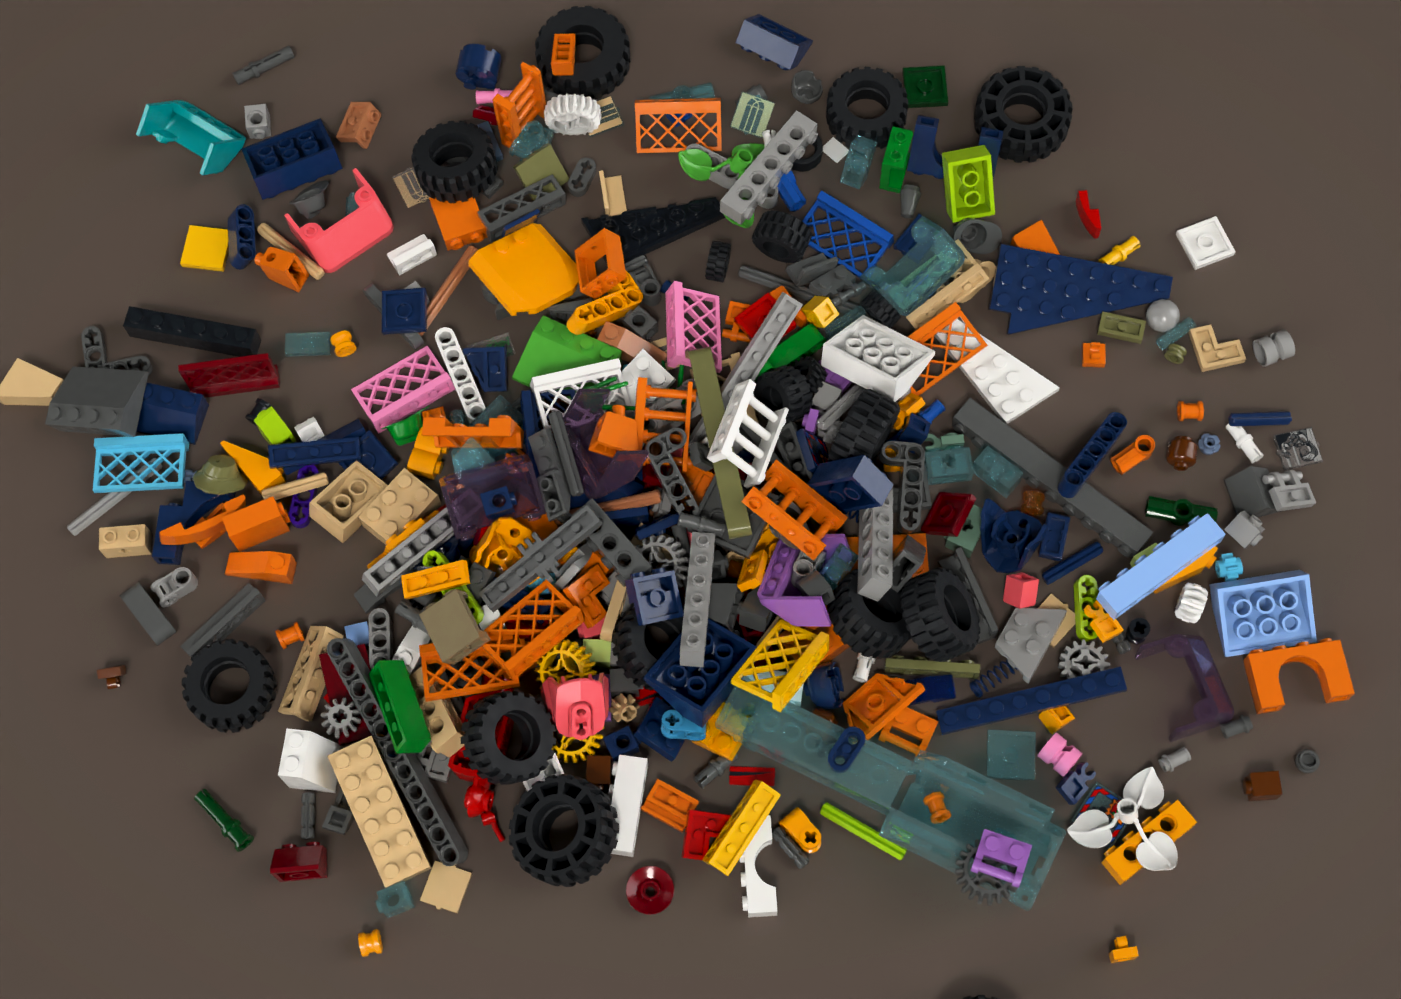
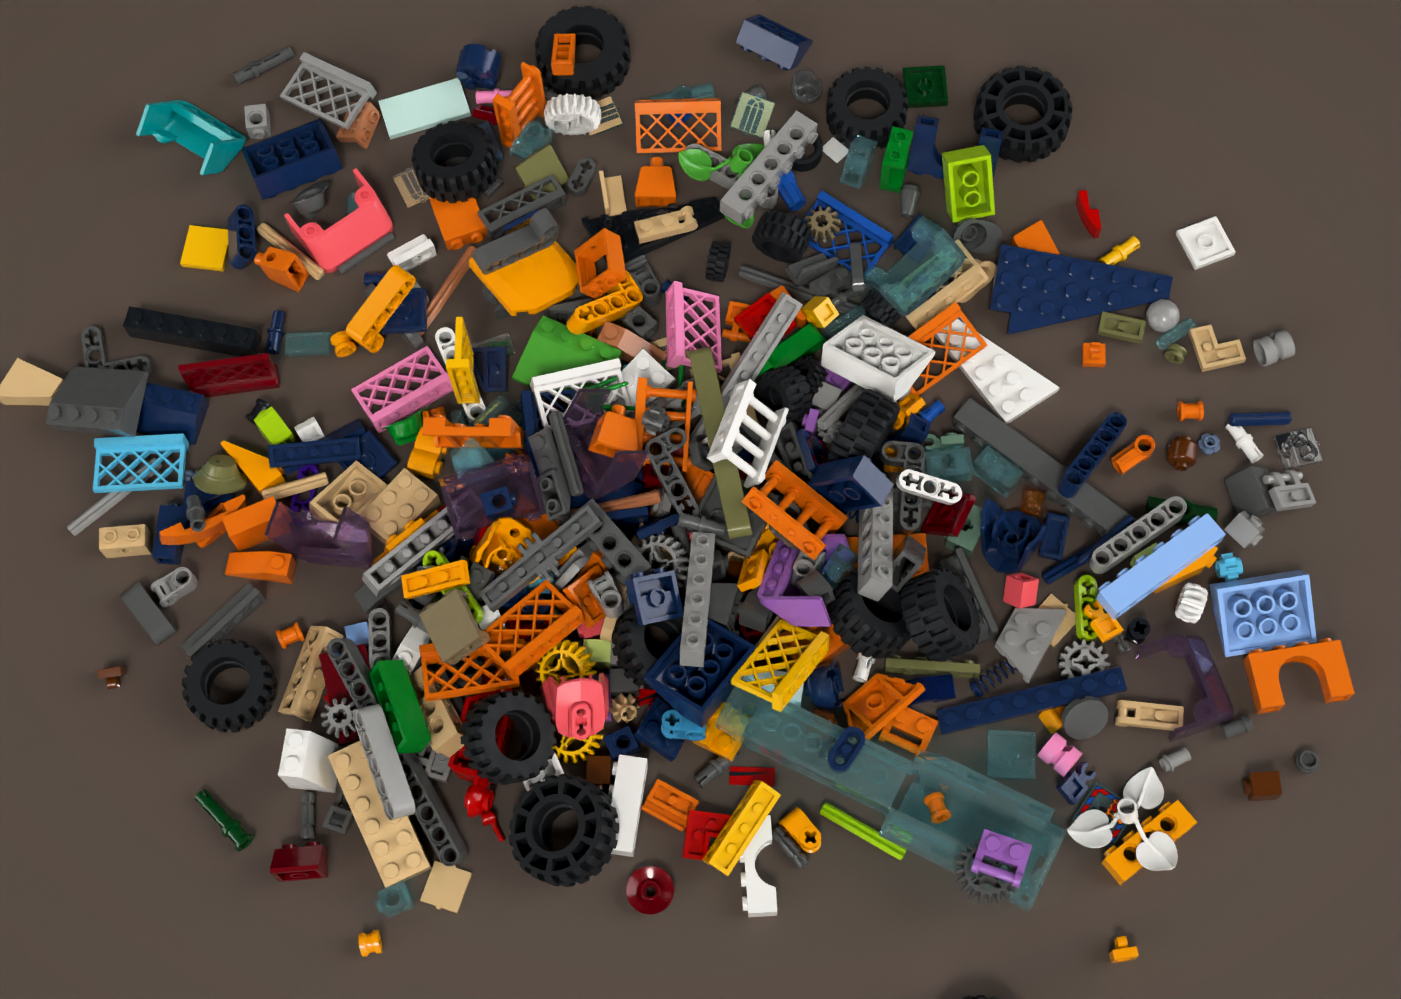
none -> dark grey pin [186,495,205,532]
none -> clear purple windscreen [264,502,374,569]
none -> dark blue axle [265,310,285,354]
none -> light grey fence [280,52,377,130]
none -> dark grey bar [337,232,395,274]
none -> light orange beam [346,265,416,353]
none -> light grey beam [353,704,415,821]
none -> dark blue pin [364,271,387,286]
none -> light aqua tile [378,78,471,140]
none -> yellow fence [446,317,480,404]
none -> dark grey beam [472,208,559,275]
none -> light grey piece [587,570,624,618]
none -> tan plate [634,206,698,244]
none -> orange torso [635,157,677,207]
none -> dark grey gear [642,406,670,436]
none -> dark tan gear [805,206,841,243]
none -> dark grey beam [850,242,864,293]
none -> white beam [896,469,962,505]
none -> dark grey tile [1061,696,1109,740]
none -> dark blue bar [1077,514,1135,566]
none -> light grey beam [1089,496,1187,574]
none -> tan plate [1115,700,1184,732]

